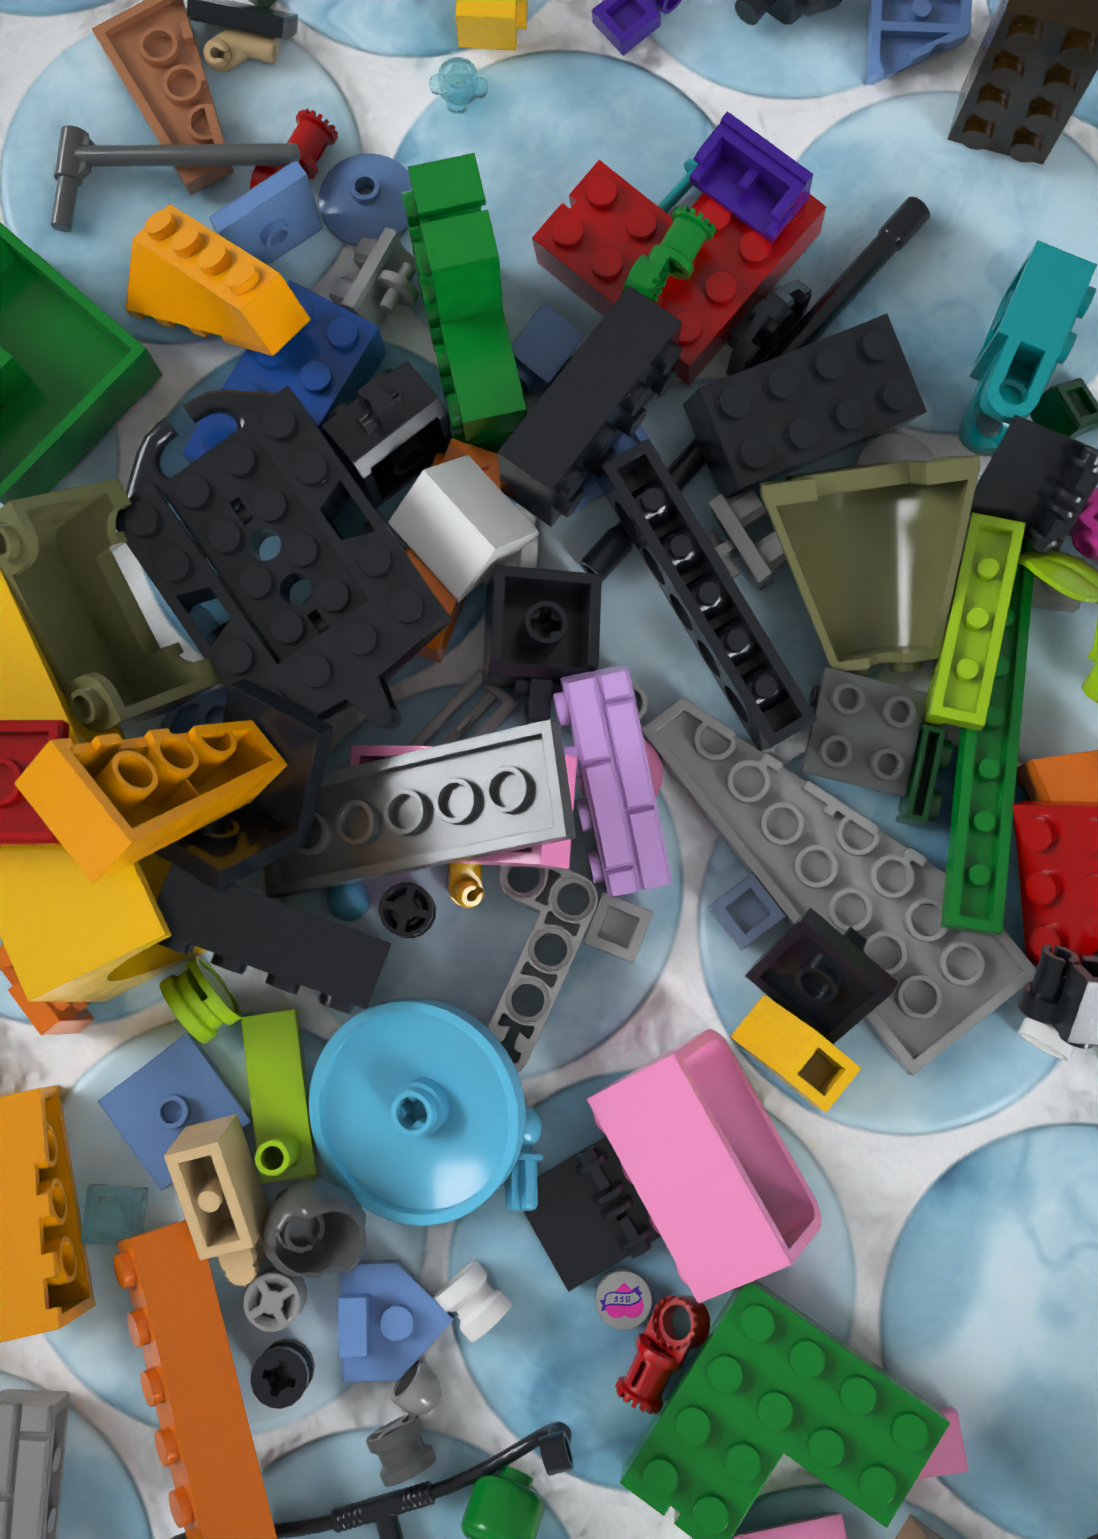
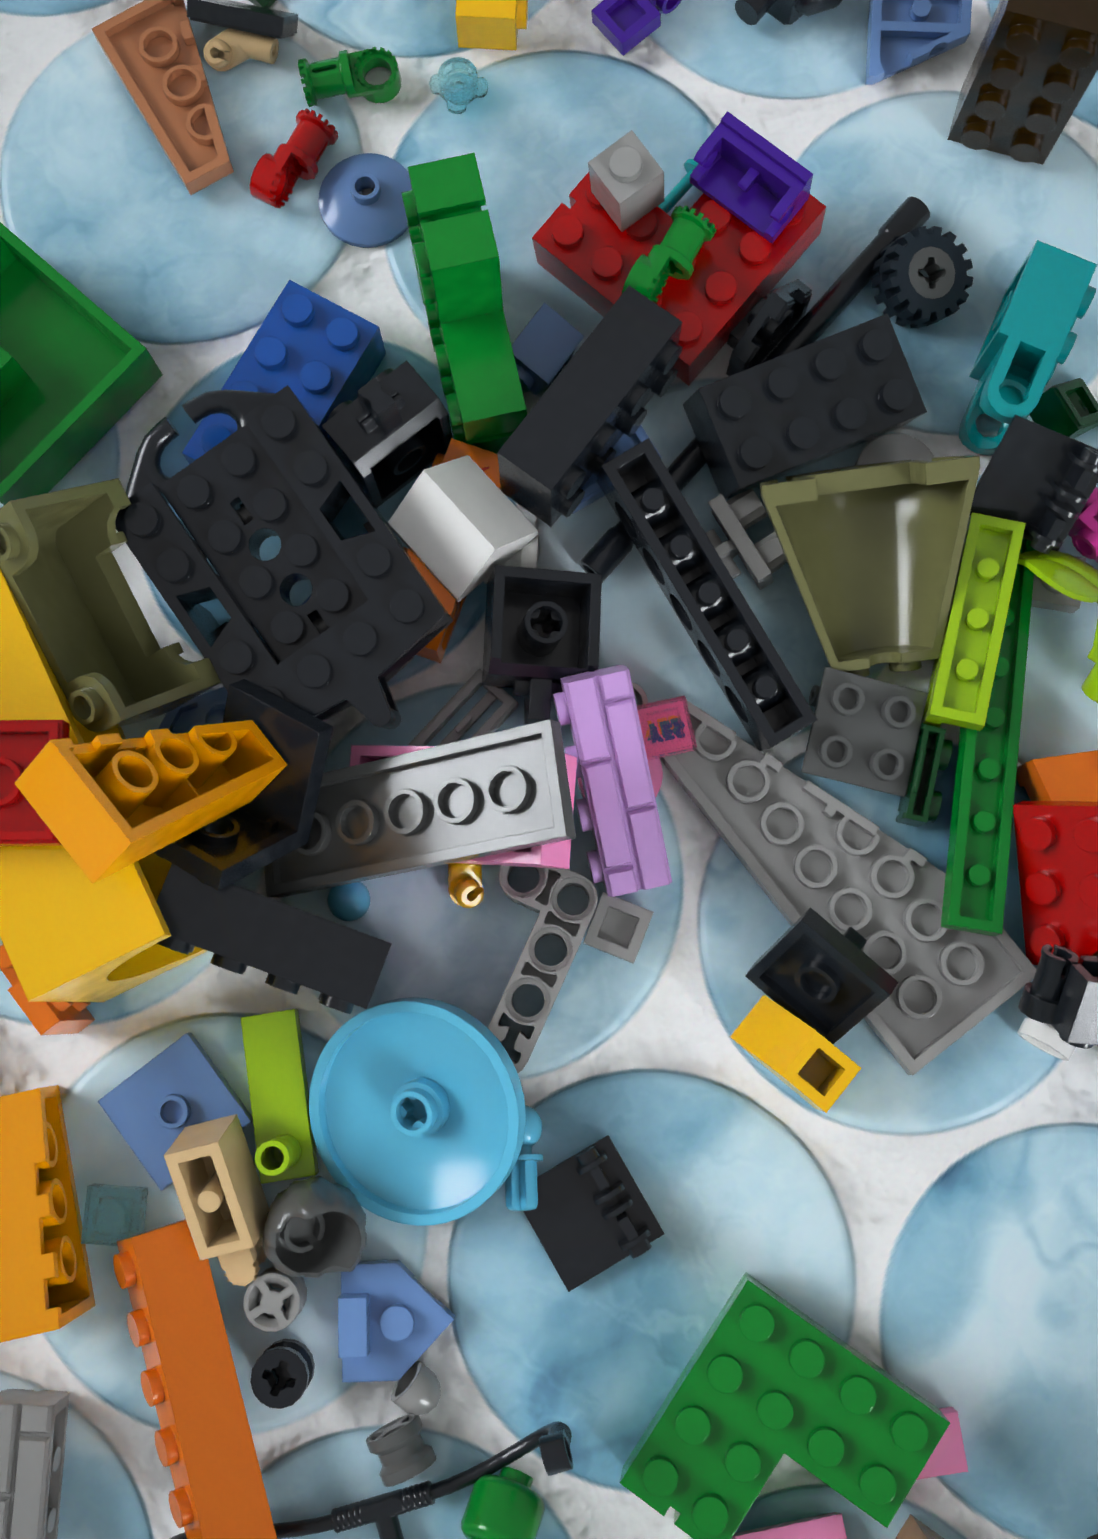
dark grey bar [51,125,300,232] -> none
light orange wedge [126,203,311,356] -> none
lime wheel [159,956,243,1044] -> none
medium blue plate [209,160,323,265] -> none
light grey hips [329,227,420,328] -> none
black wheel [379,882,436,939] -> none
white wheel [434,1259,513,1343] -> none
bright pink windscreen [586,1029,821,1304] -> none
light grey tile [595,1268,652,1330] -> none
red connector [615,1296,710,1415] -> none
sand blue plate [708,873,786,950] -> none
none -> green connector [298,47,401,107]
none -> light grey brick [588,130,664,232]
none -> clear pink tile [637,696,697,760]
none -> black wheel [871,226,973,328]

